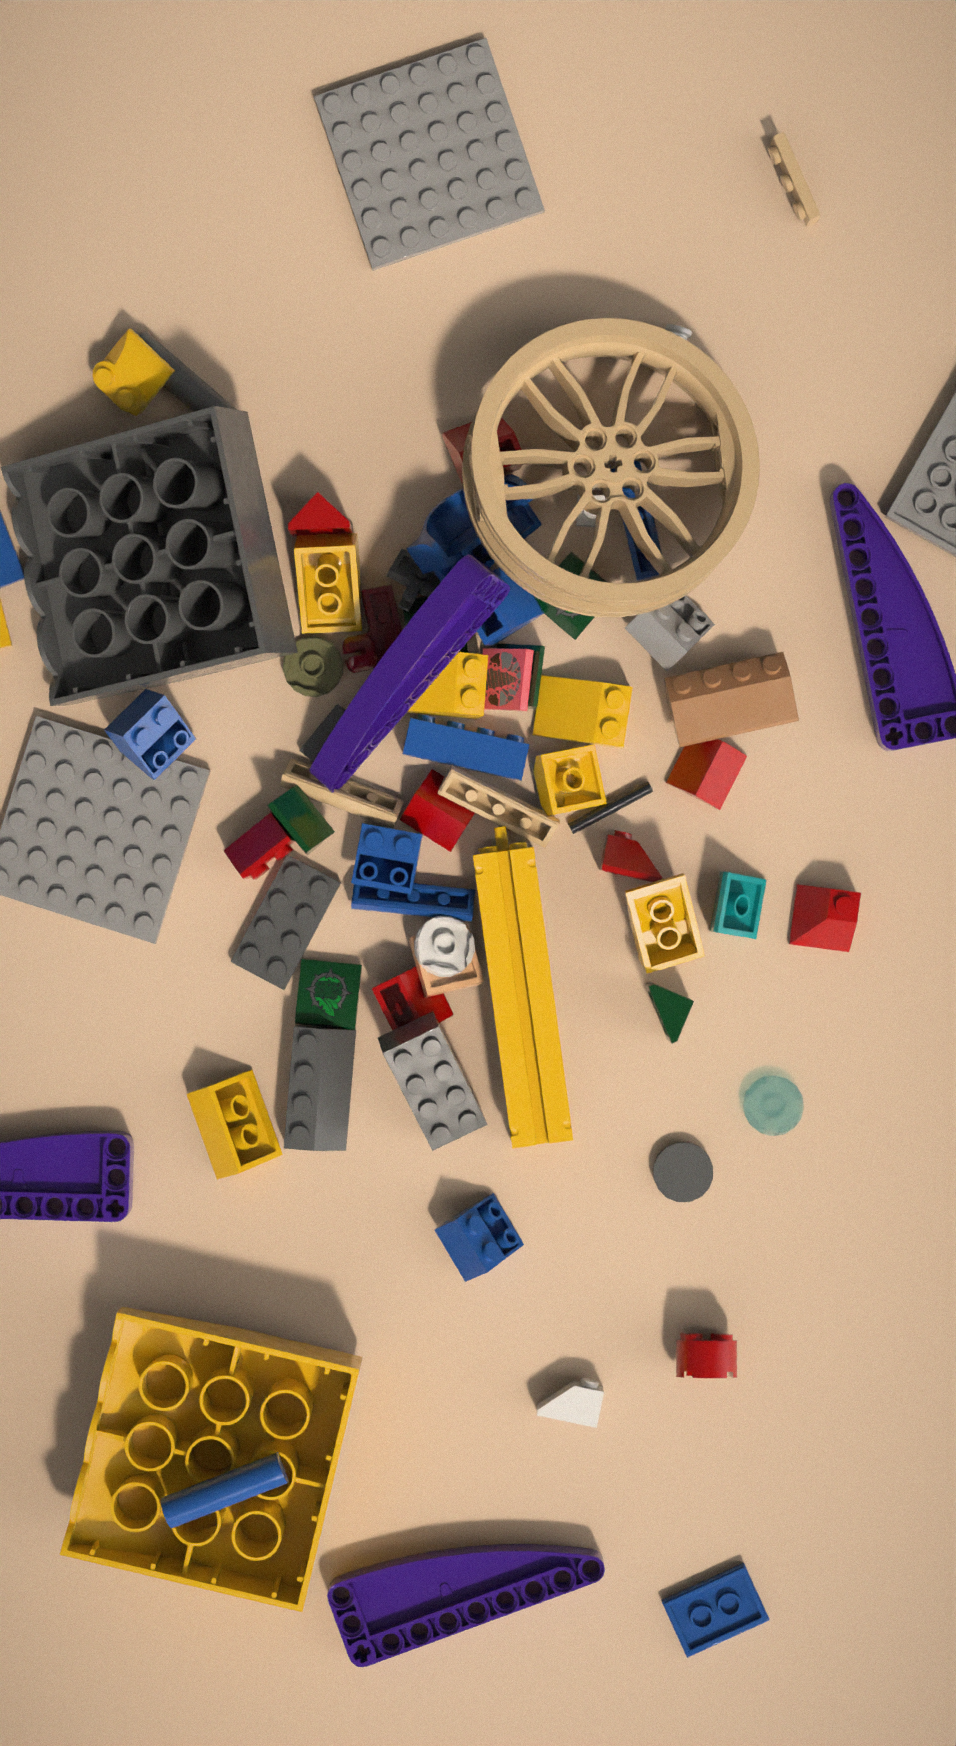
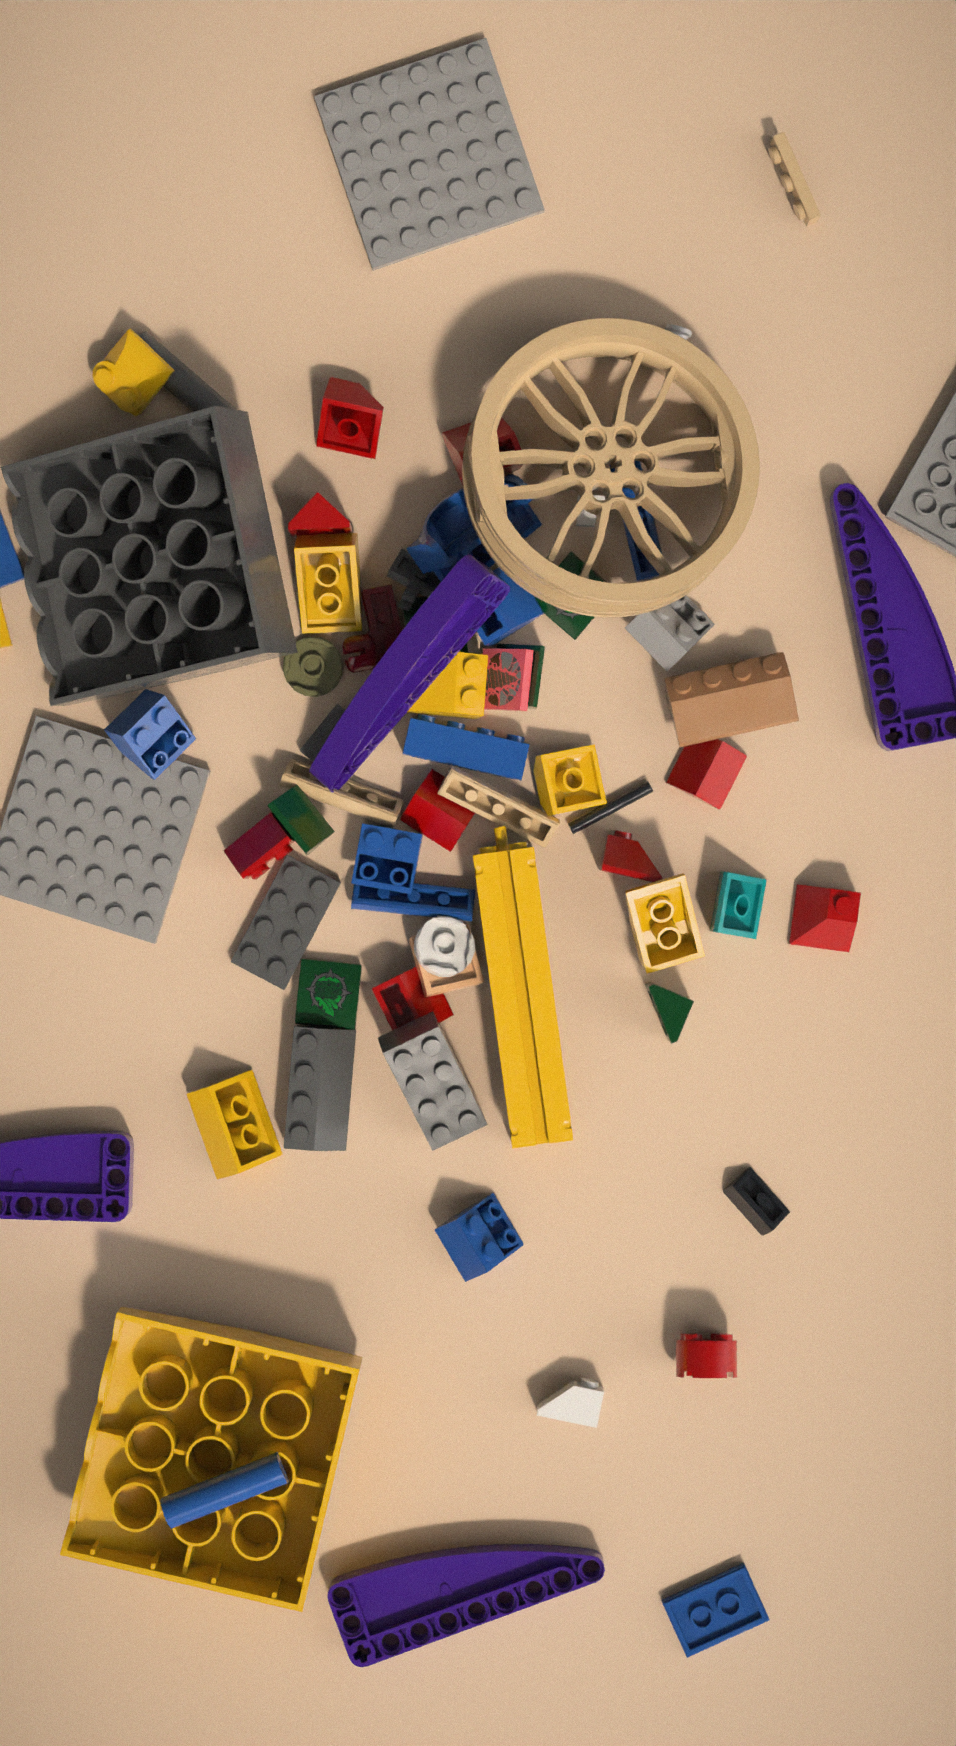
yellow slope [532,675,633,749] -> none
dark grey tile [653,1142,713,1202] -> none
clear light blue tile [743,1075,804,1136] -> none
none -> red slope [316,377,384,459]
none -> black slope [723,1167,790,1236]

